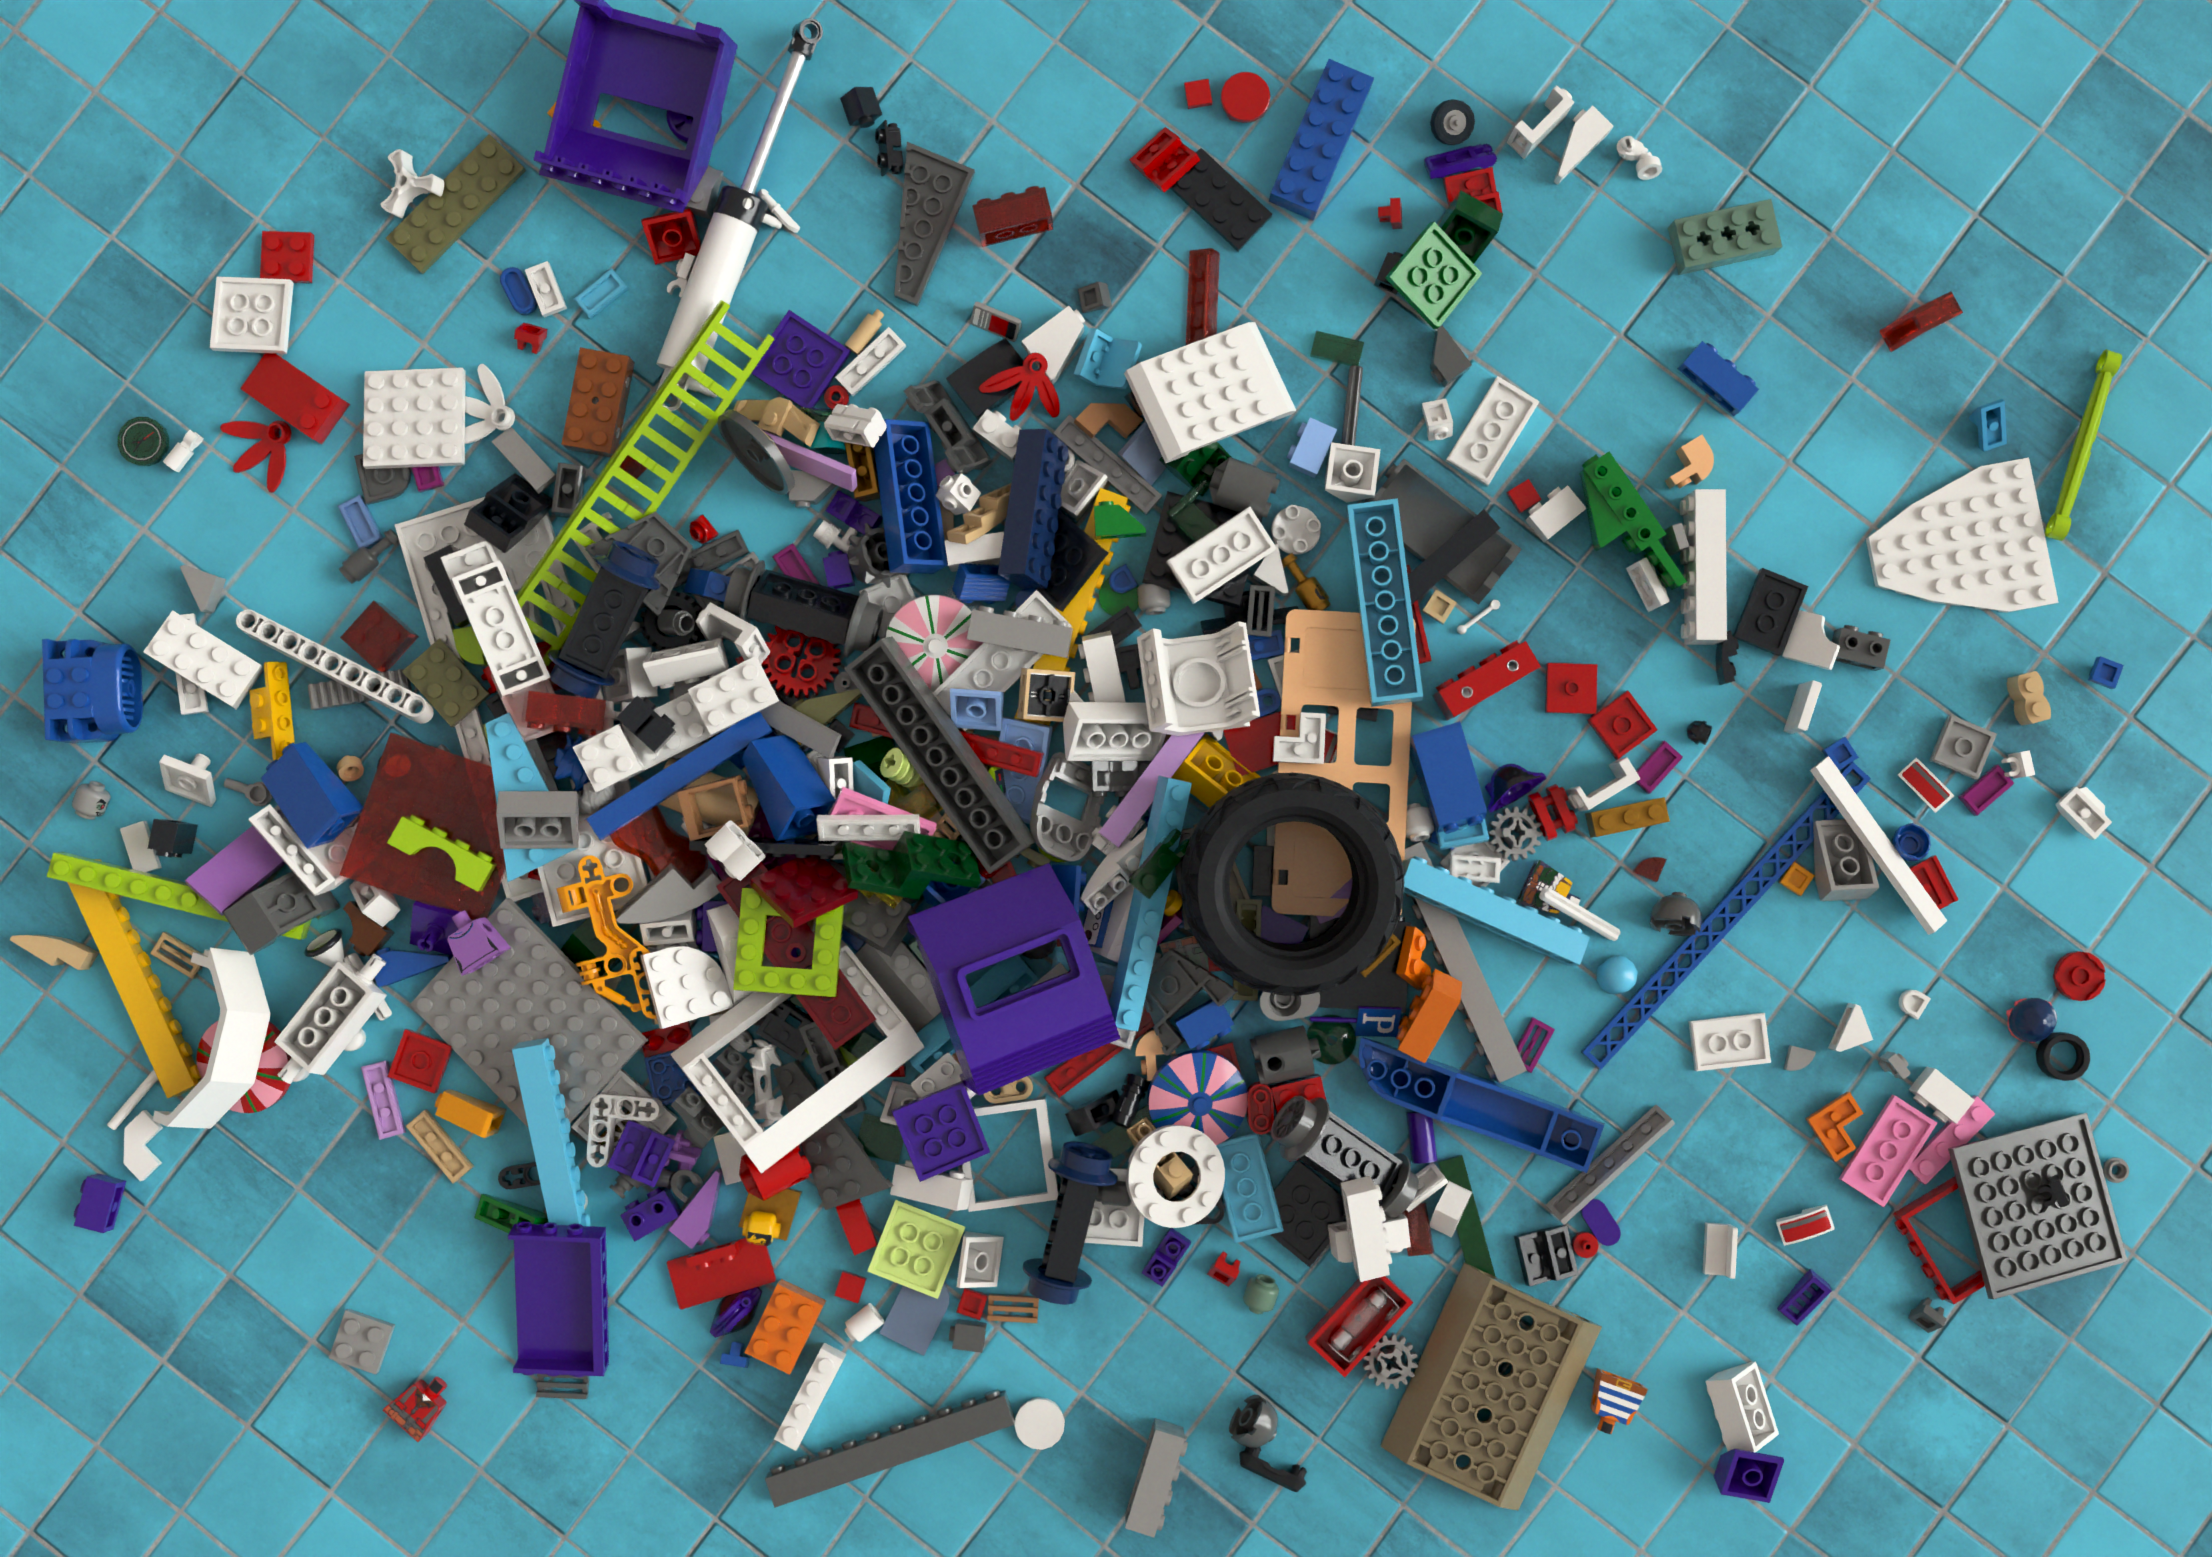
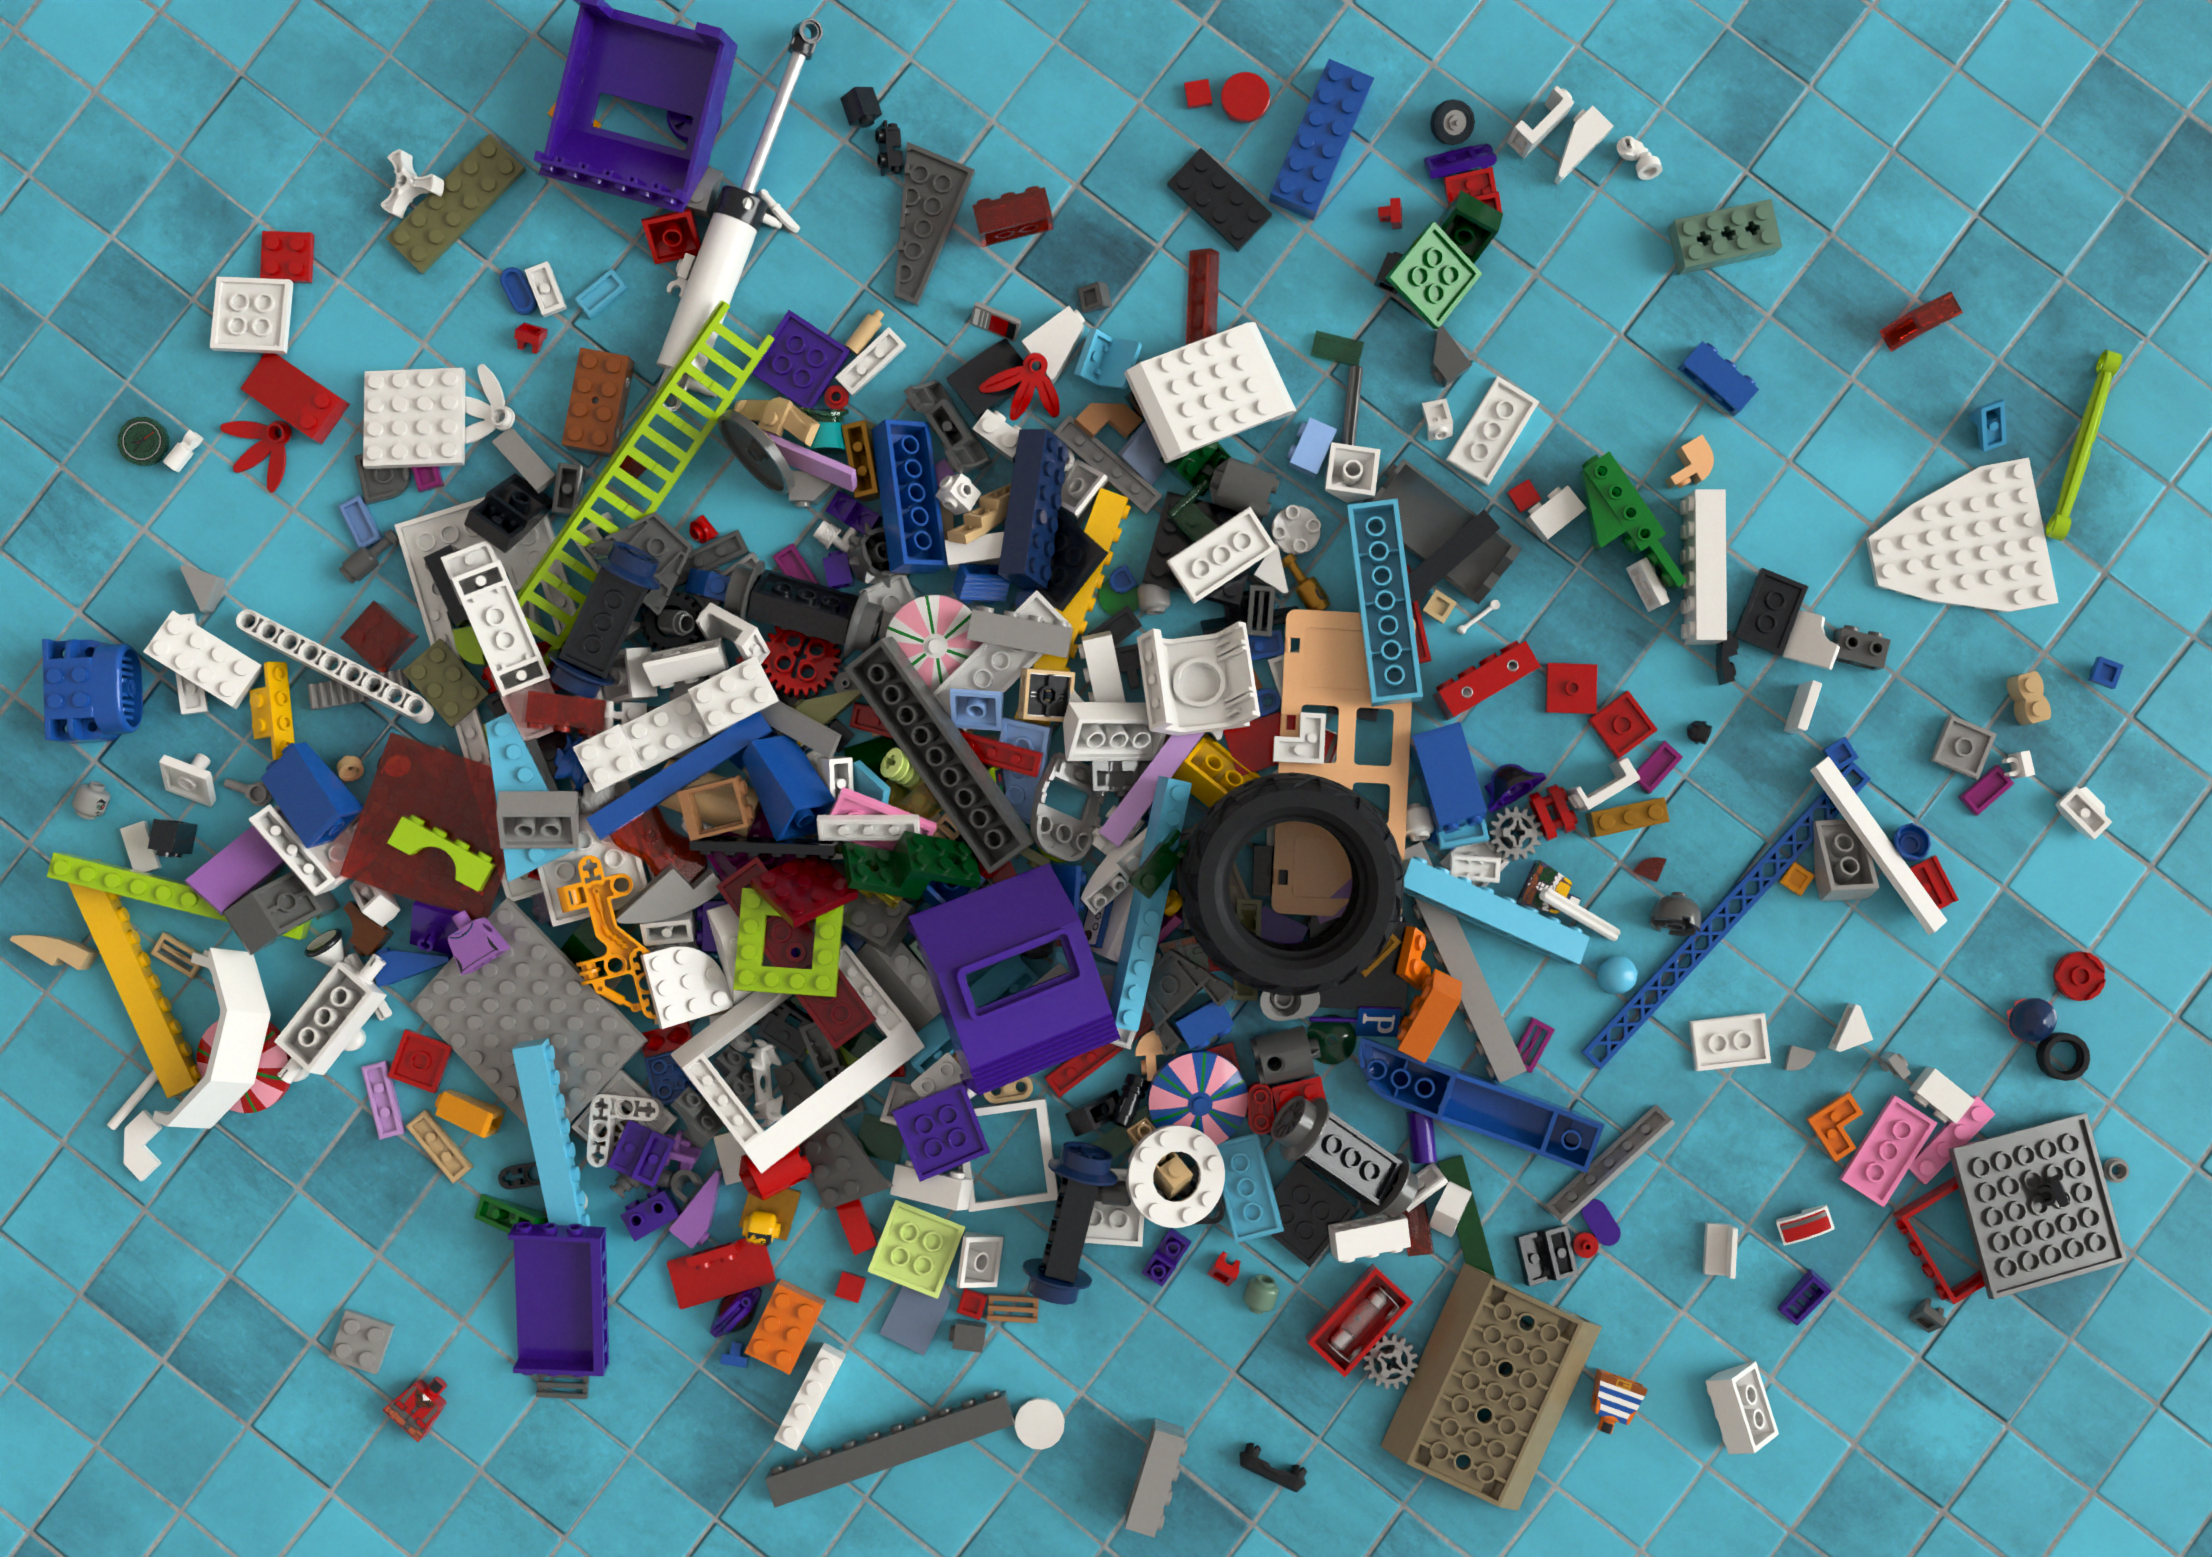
dark purple brick [74,1173,126,1233] -> none
black piece [616,696,676,754] -> none
white brick [705,820,766,881] -> none
white brick [824,404,886,447] -> none
white brick [844,1303,885,1342] -> none
green slope [1094,501,1146,540] -> none
red slope [1129,127,1200,193] -> none
dark grey cylinder [1229,1395,1278,1448] -> none
white brick [1340,1176,1392,1282] -> none
light grey tile [1662,523,1689,556] -> none
dark purple slope [1714,1449,1785,1503] -> none
slope [1898,758,1954,813] -> none
white tile [1899,990,1931,1020] -> none

